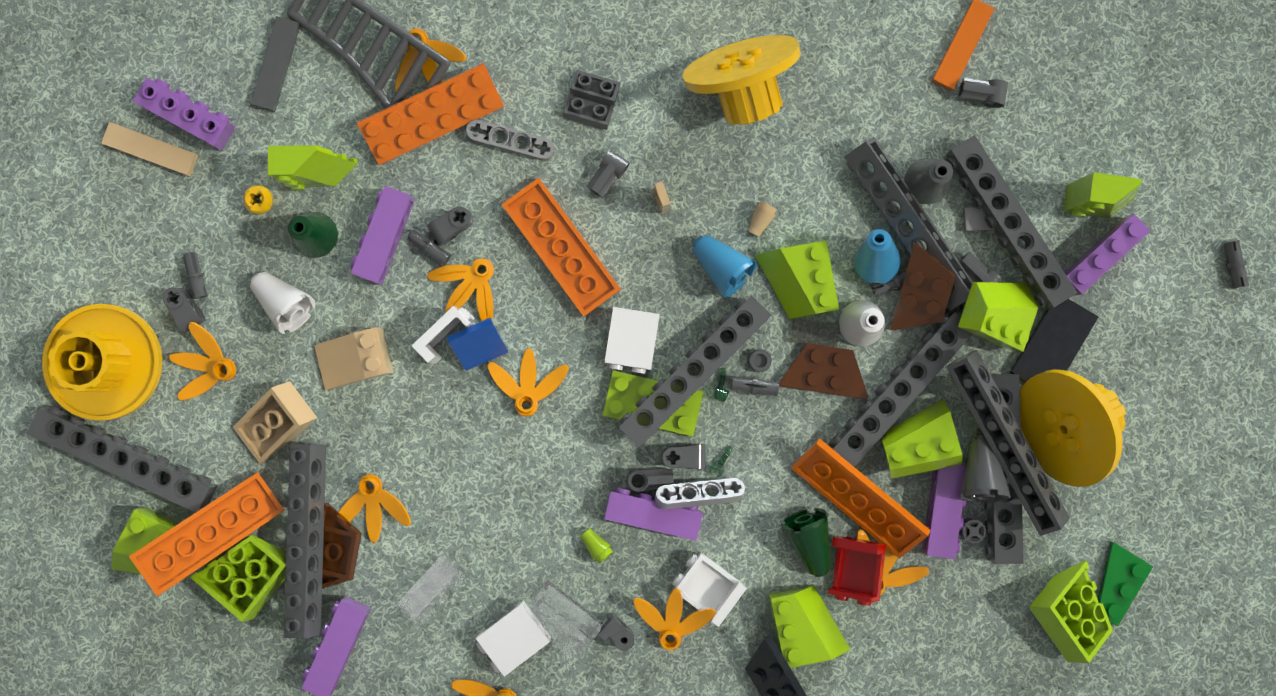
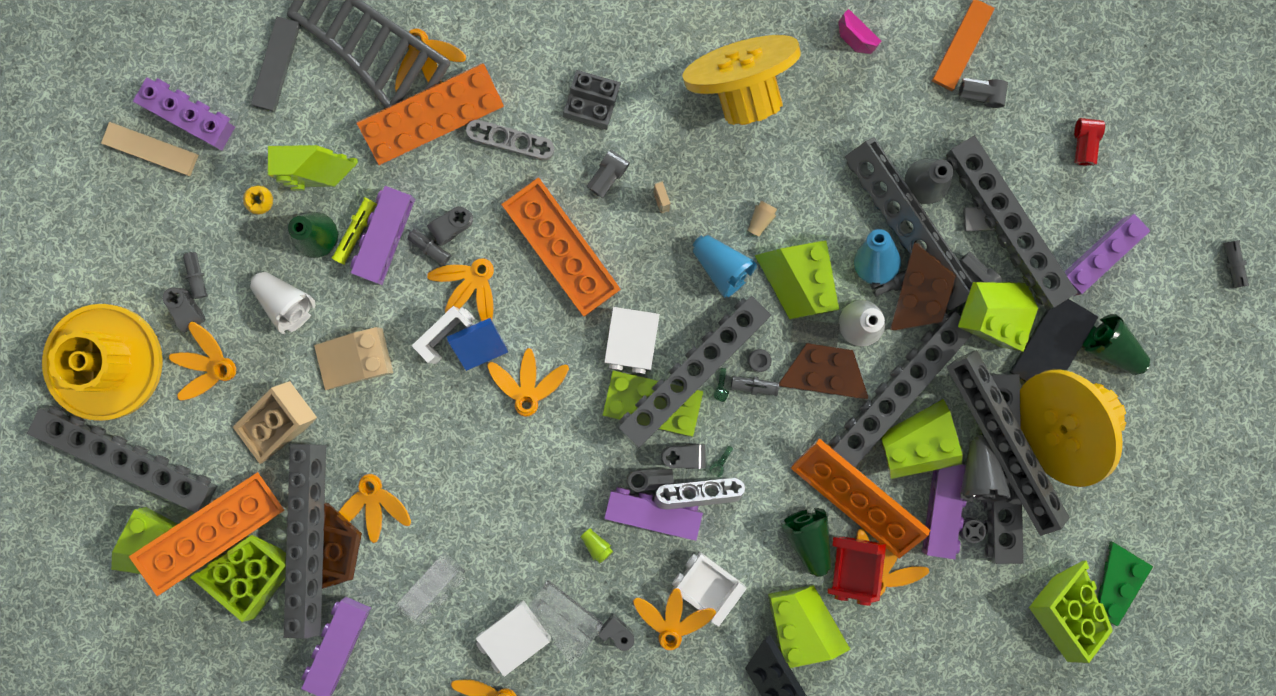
lime wedge [1064,172,1142,218] -> none
none -> neon yellow pin [331,197,377,265]
none -> dark pink slope [838,9,882,54]
none -> red piece [1074,118,1105,166]
none -> dark green cone [1083,314,1150,375]

